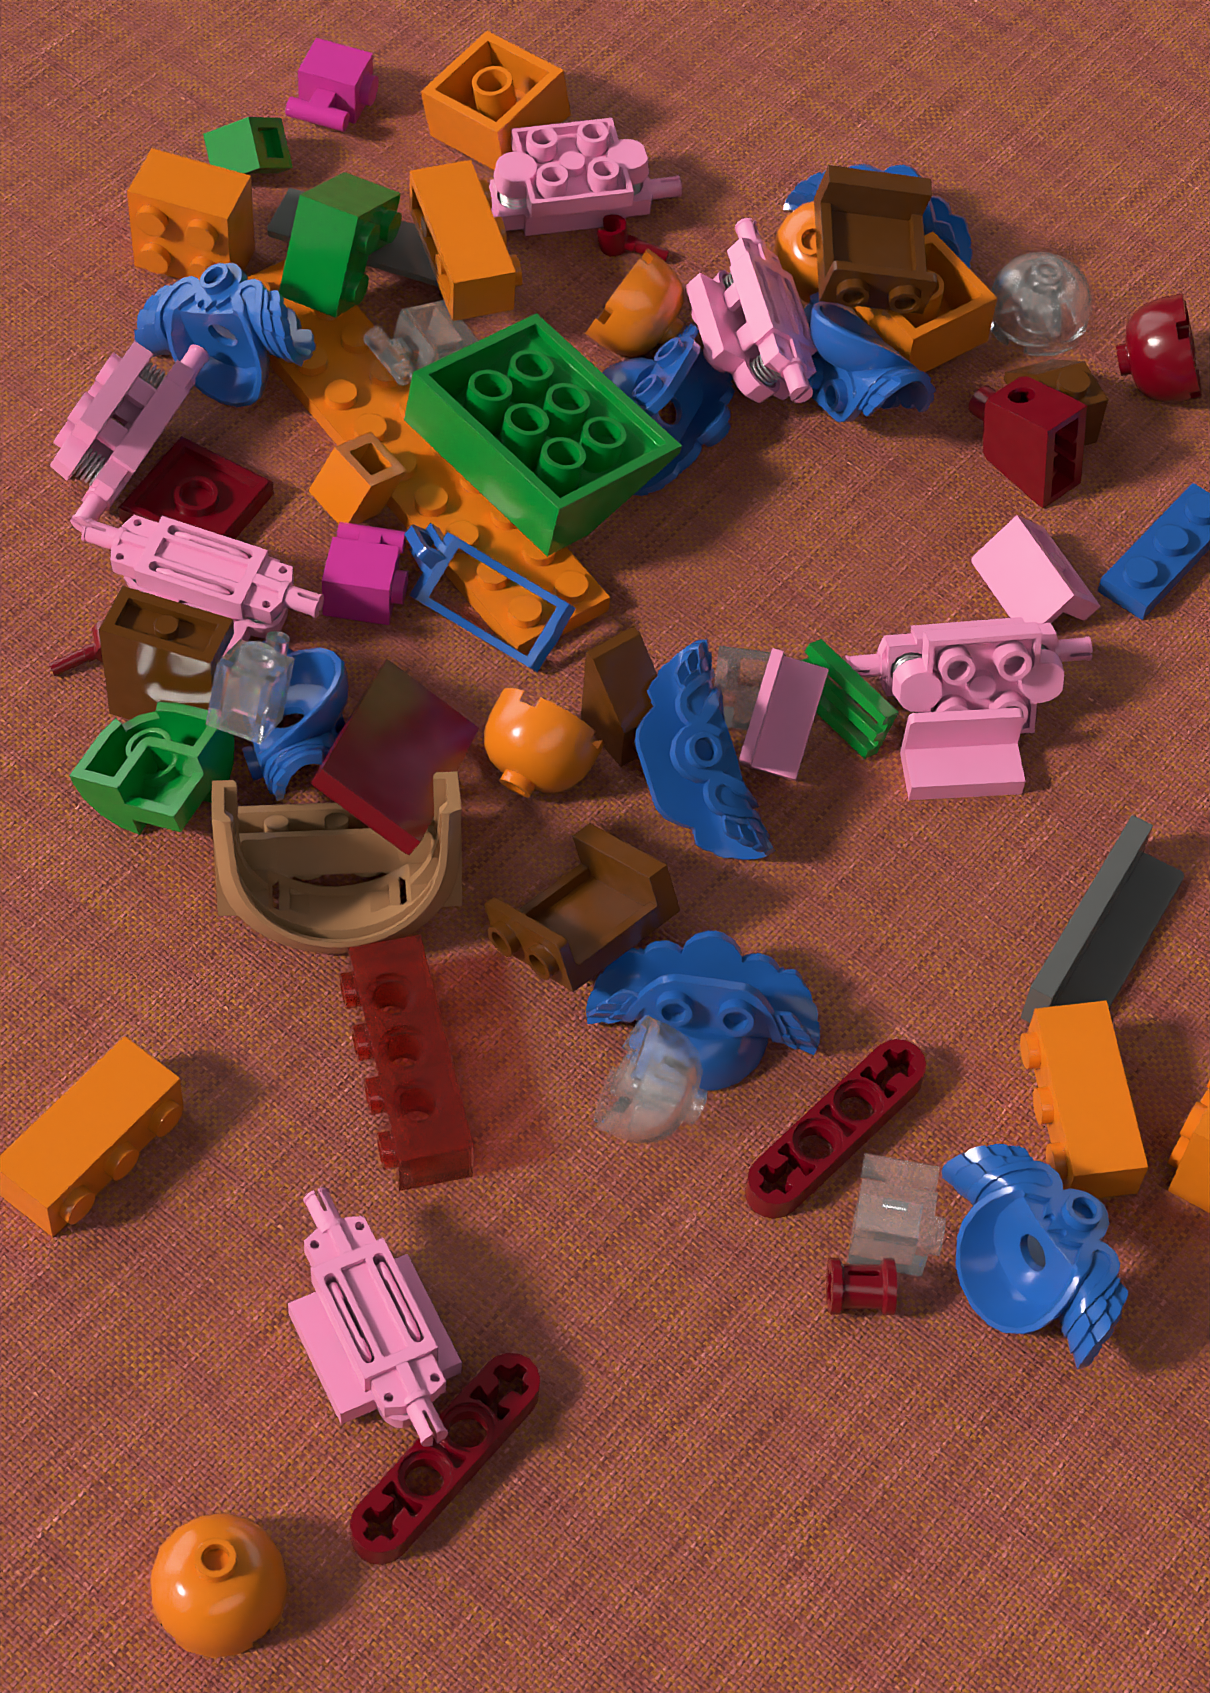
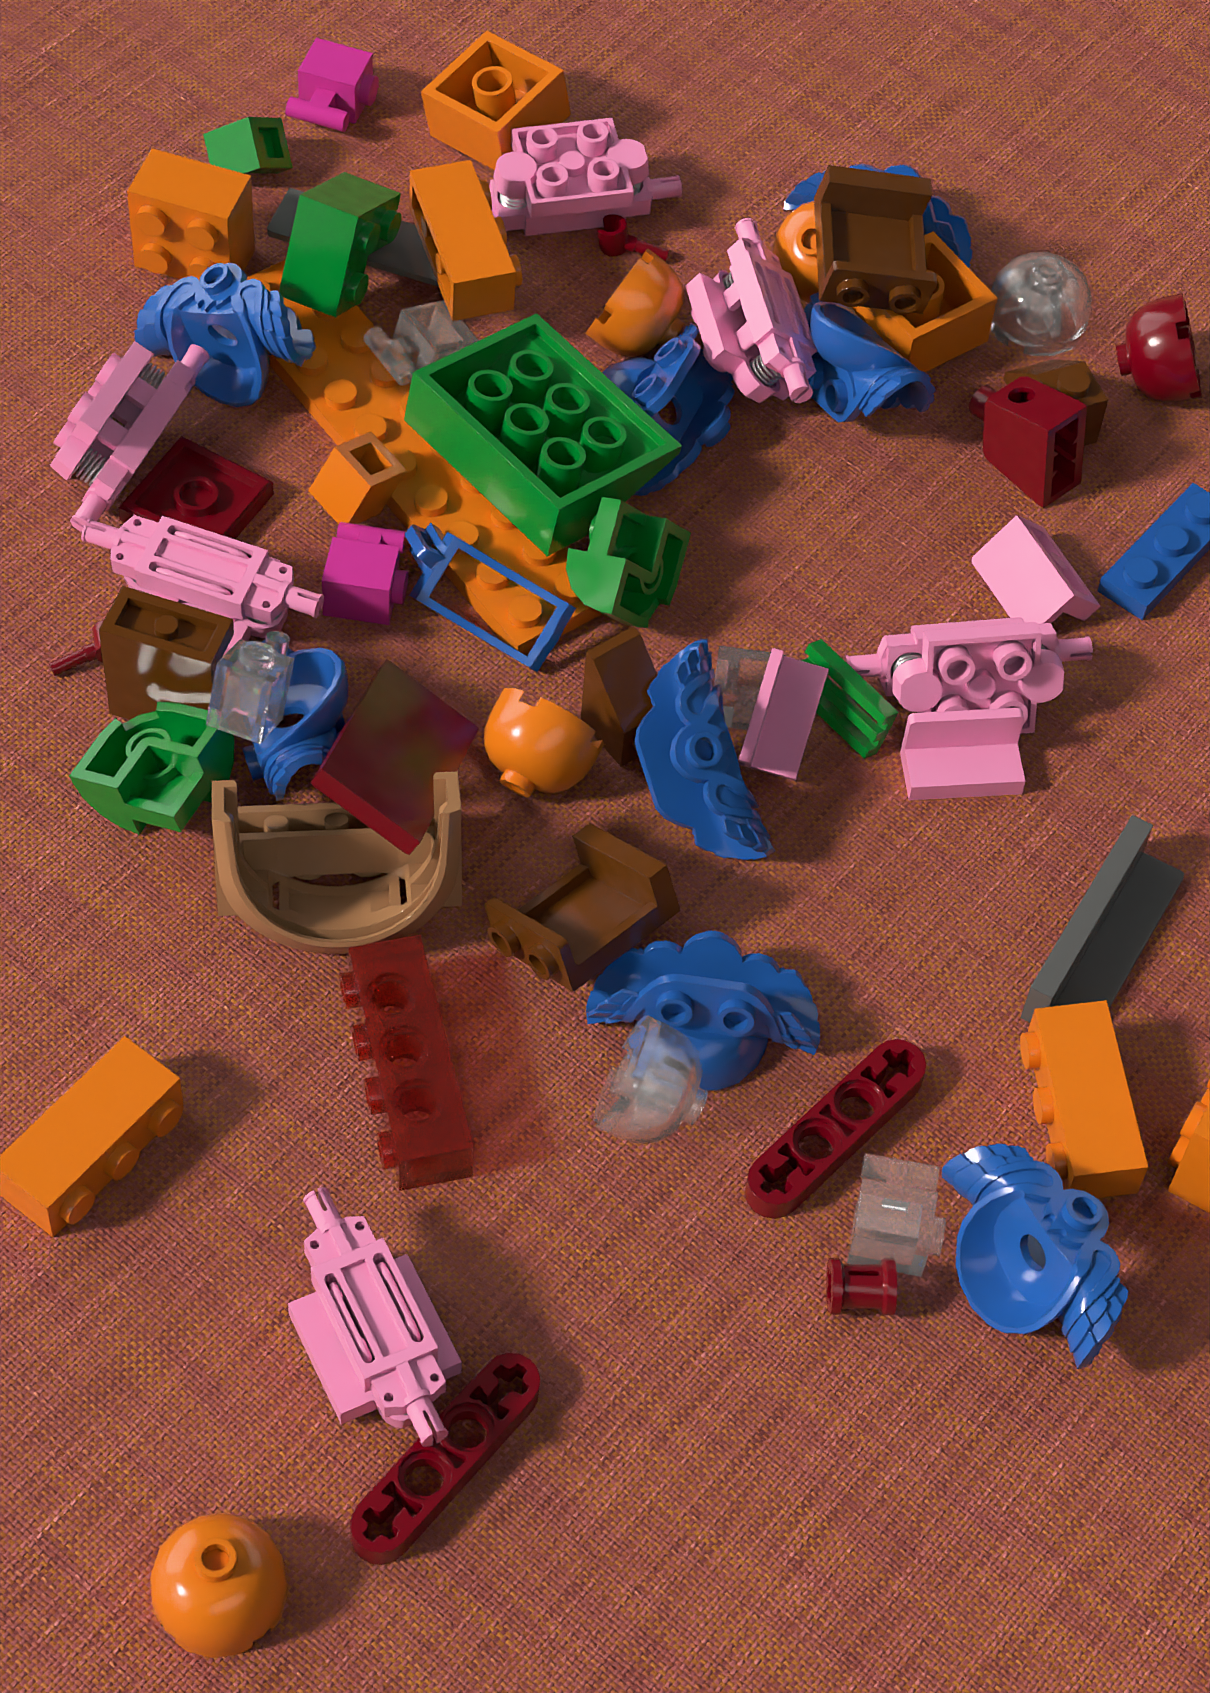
none -> green brick [566,497,691,628]

